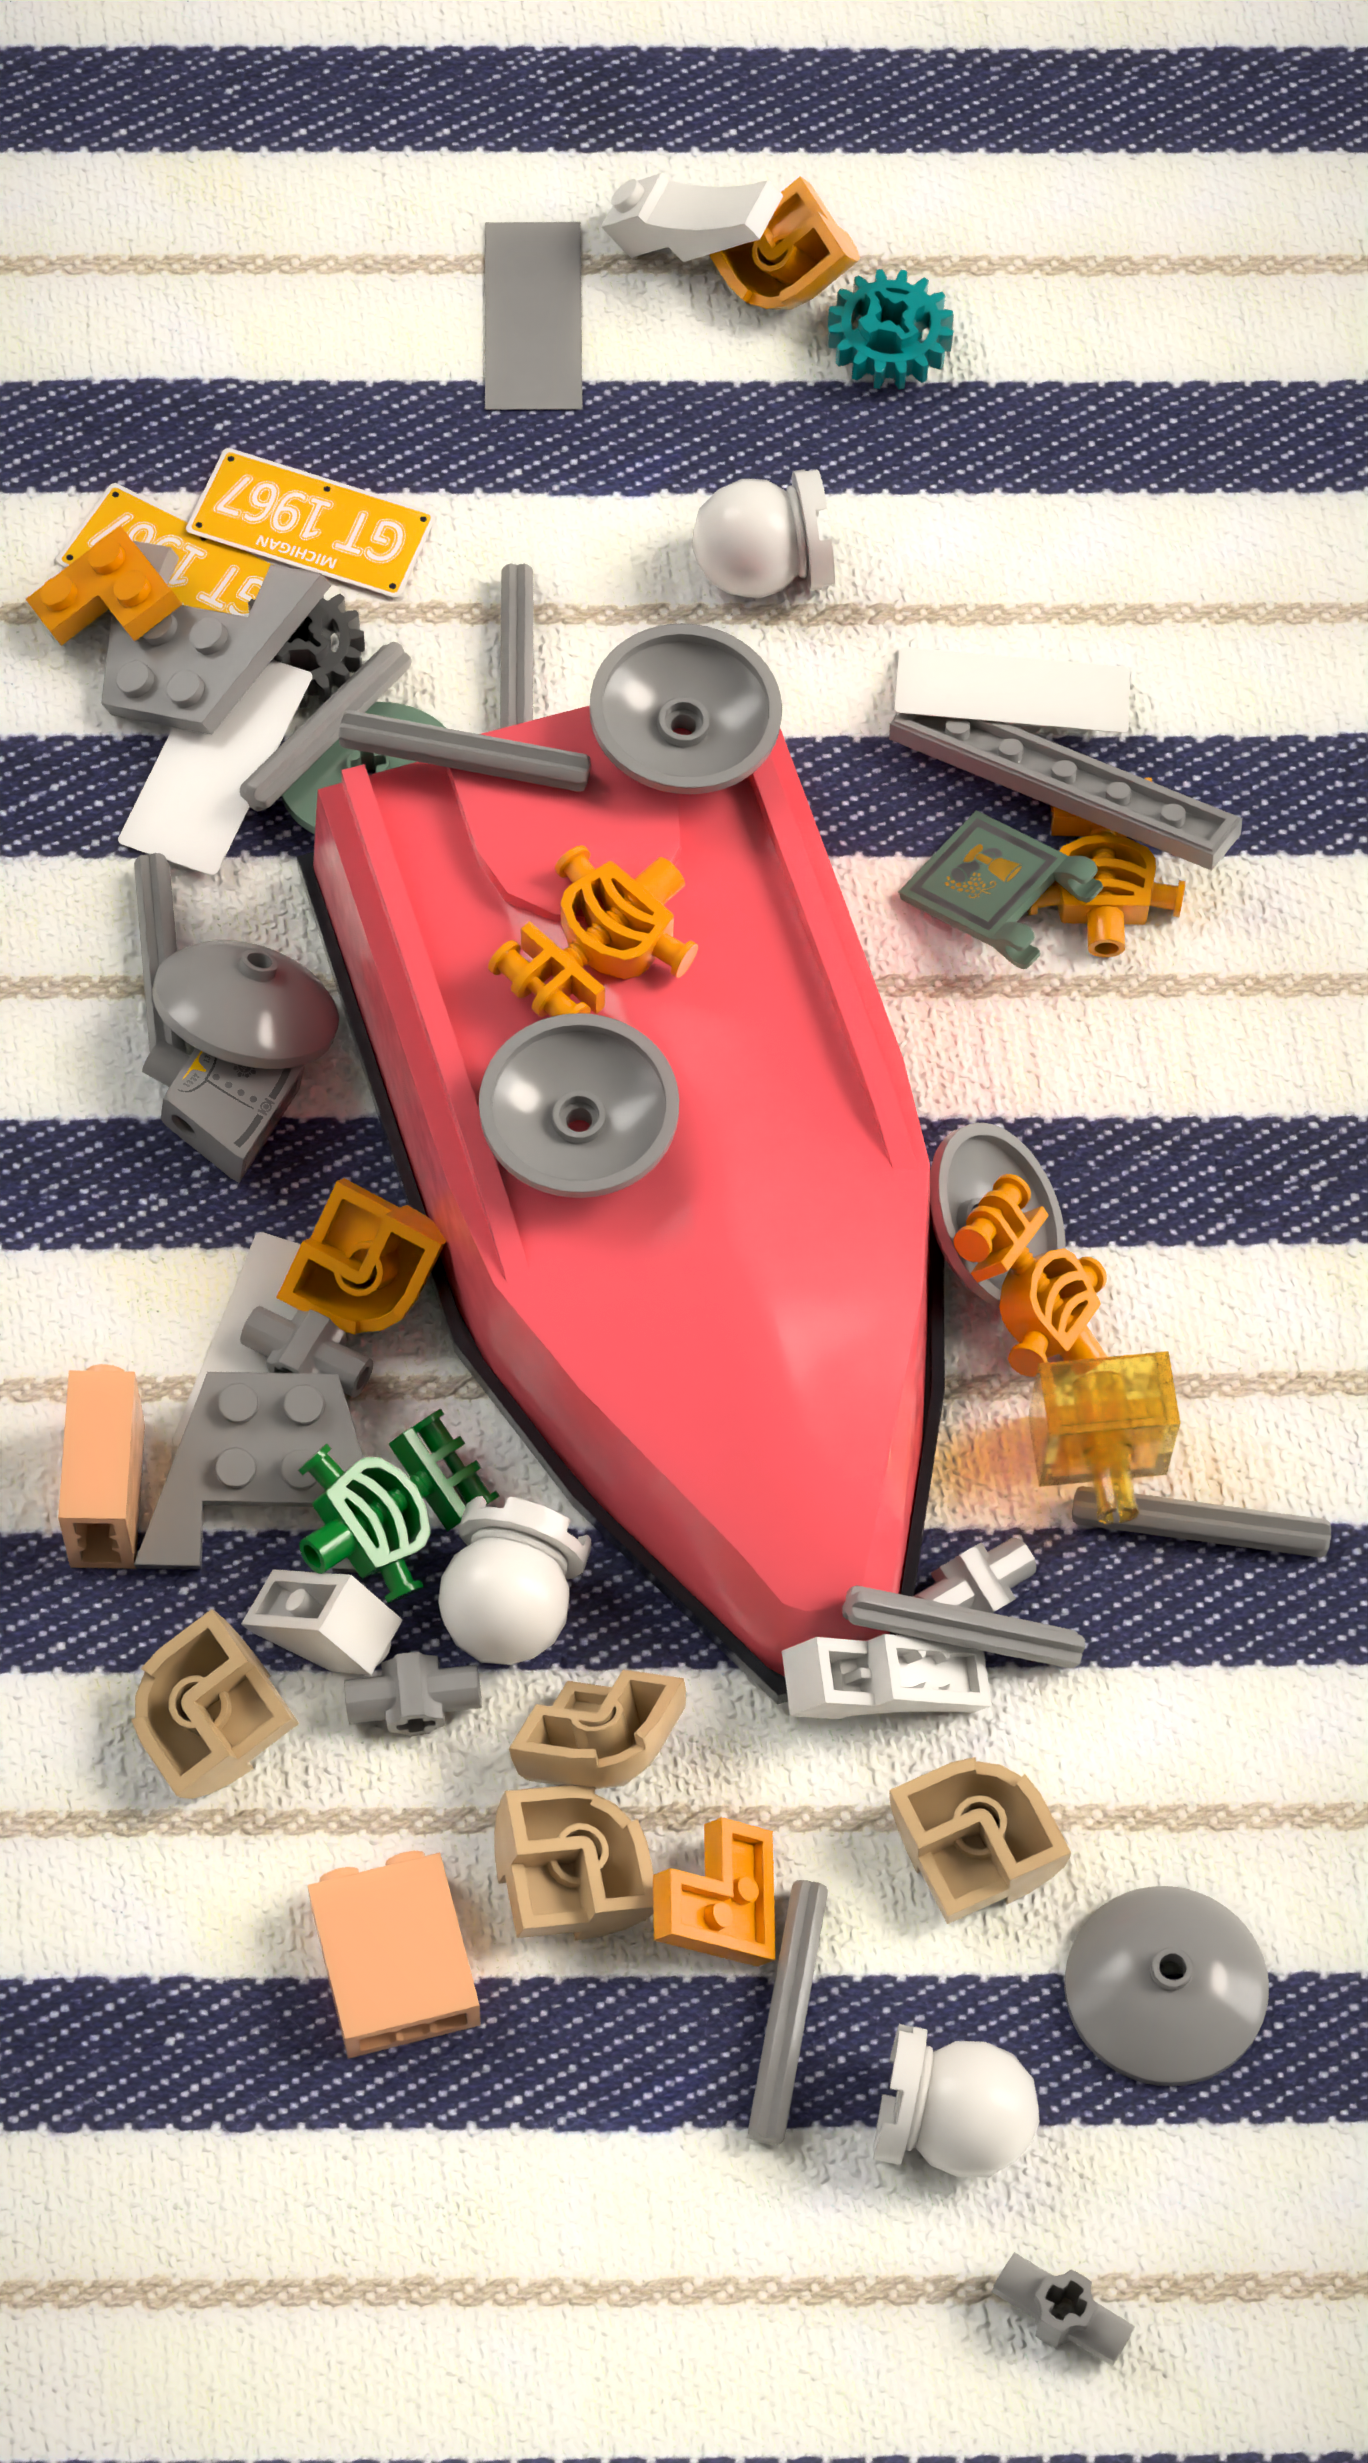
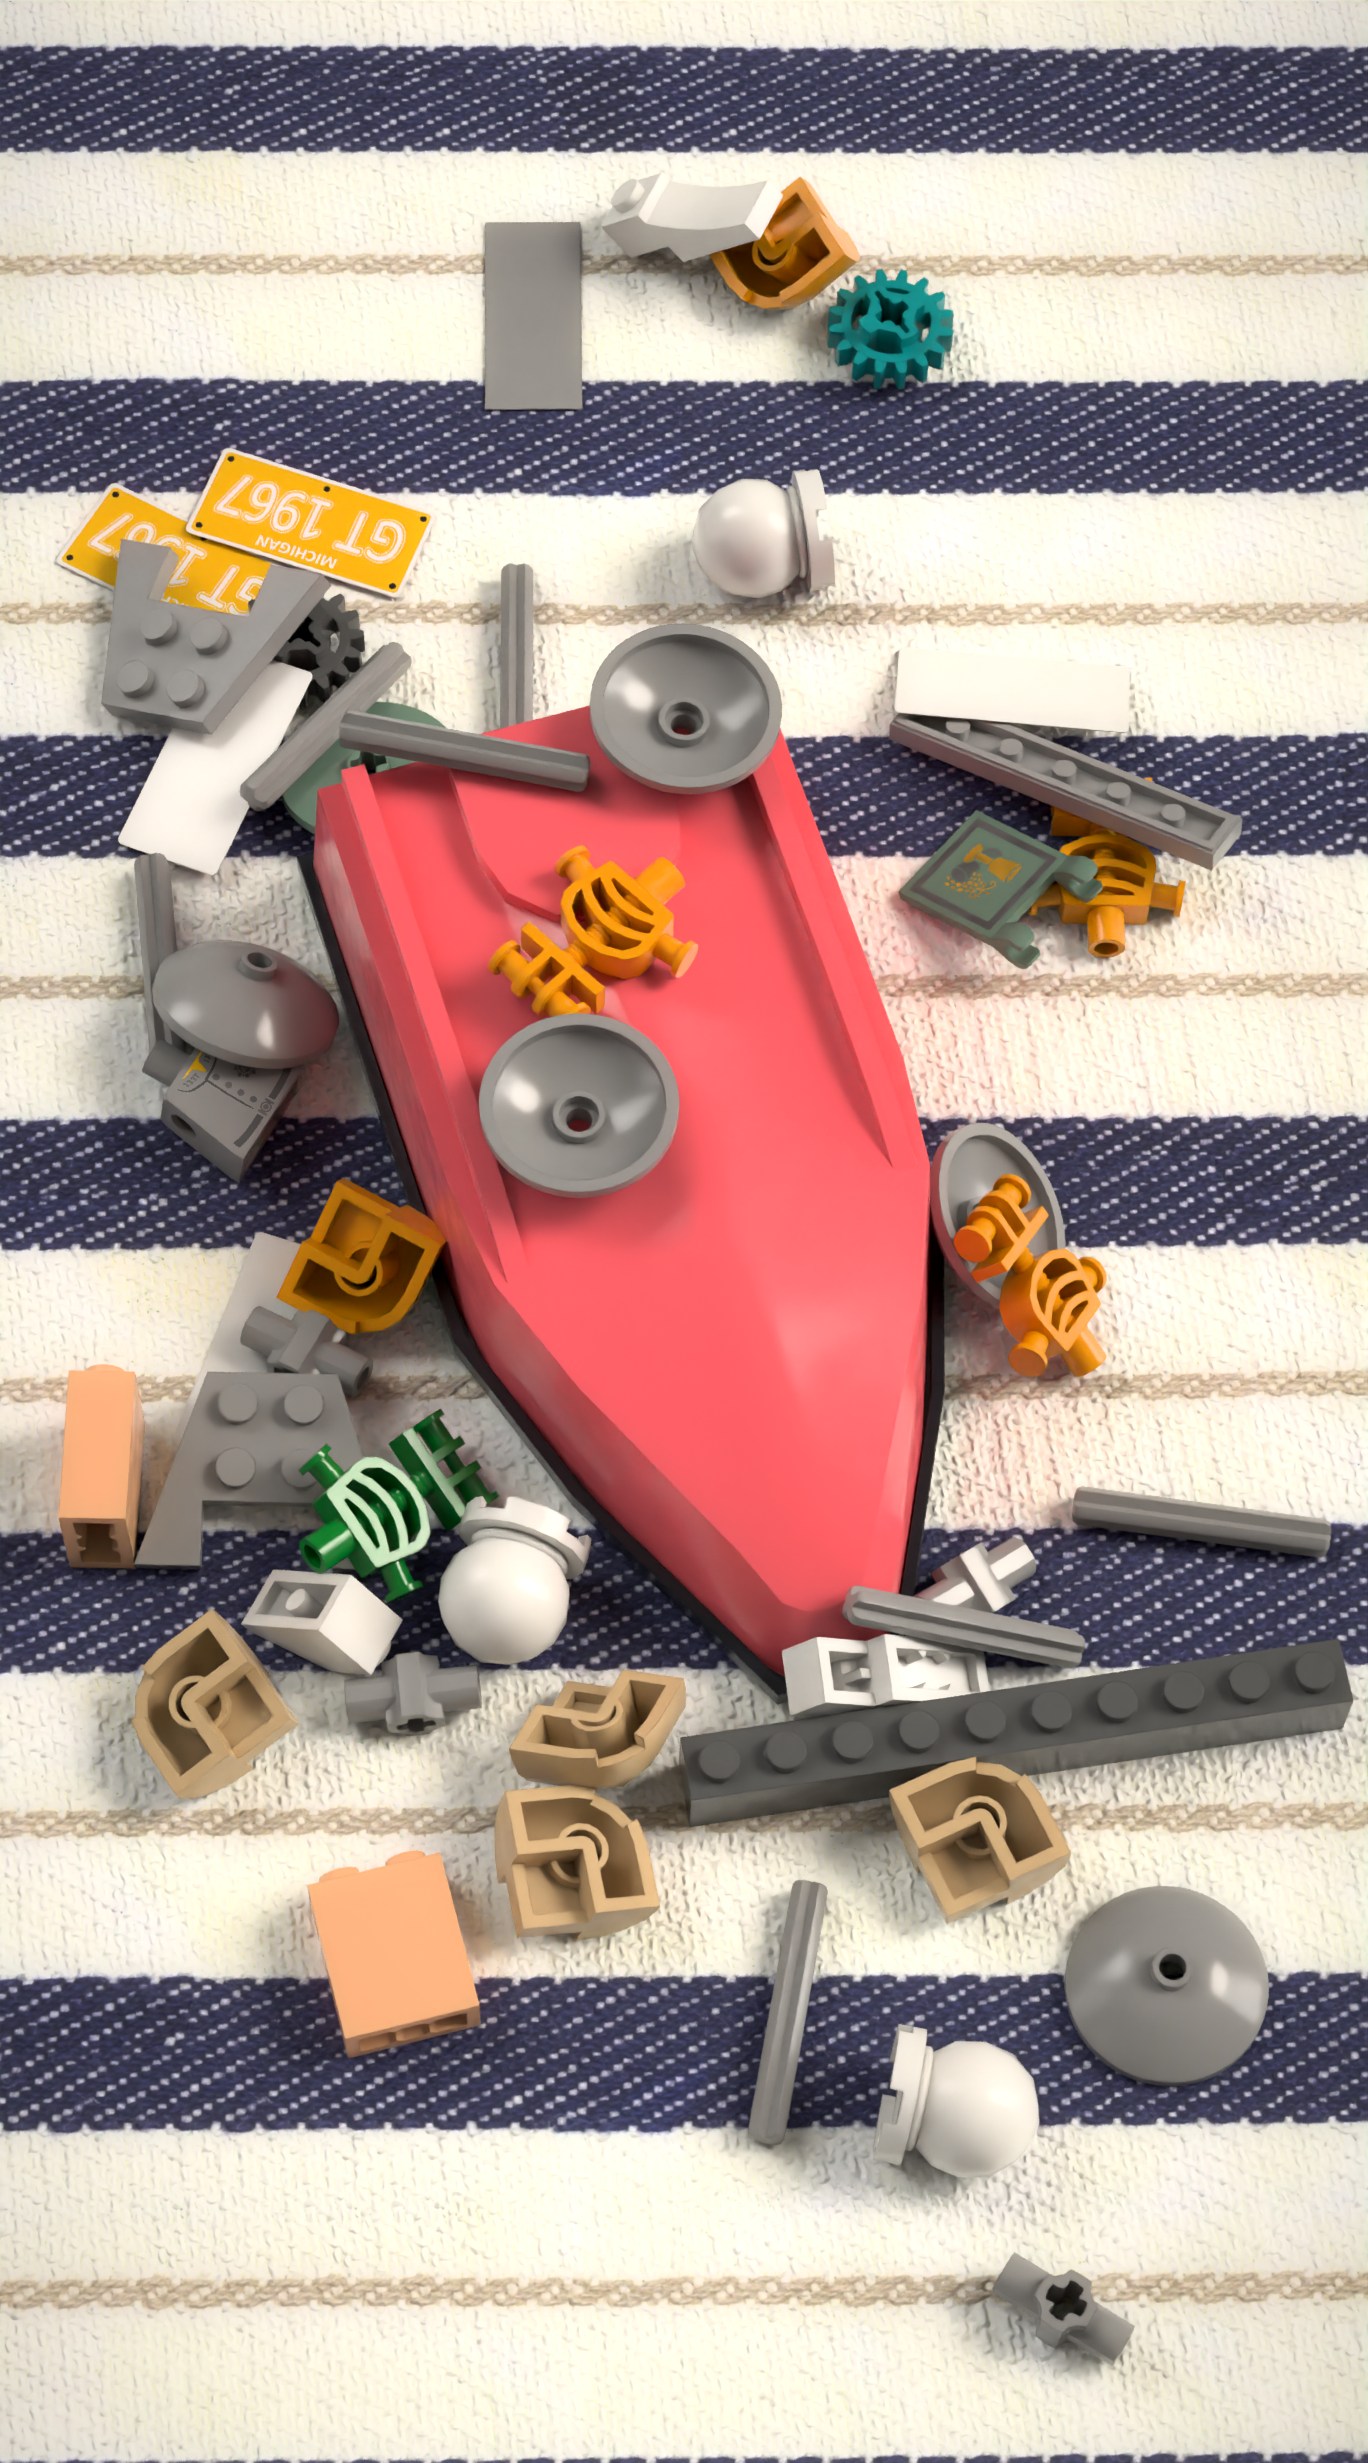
light orange plate [26,525,183,646] -> none
light orange plate [653,1817,776,1967] -> none
clear yellow brick [1028,1351,1180,1524] -> none
none -> dark grey brick [679,1639,1354,1827]

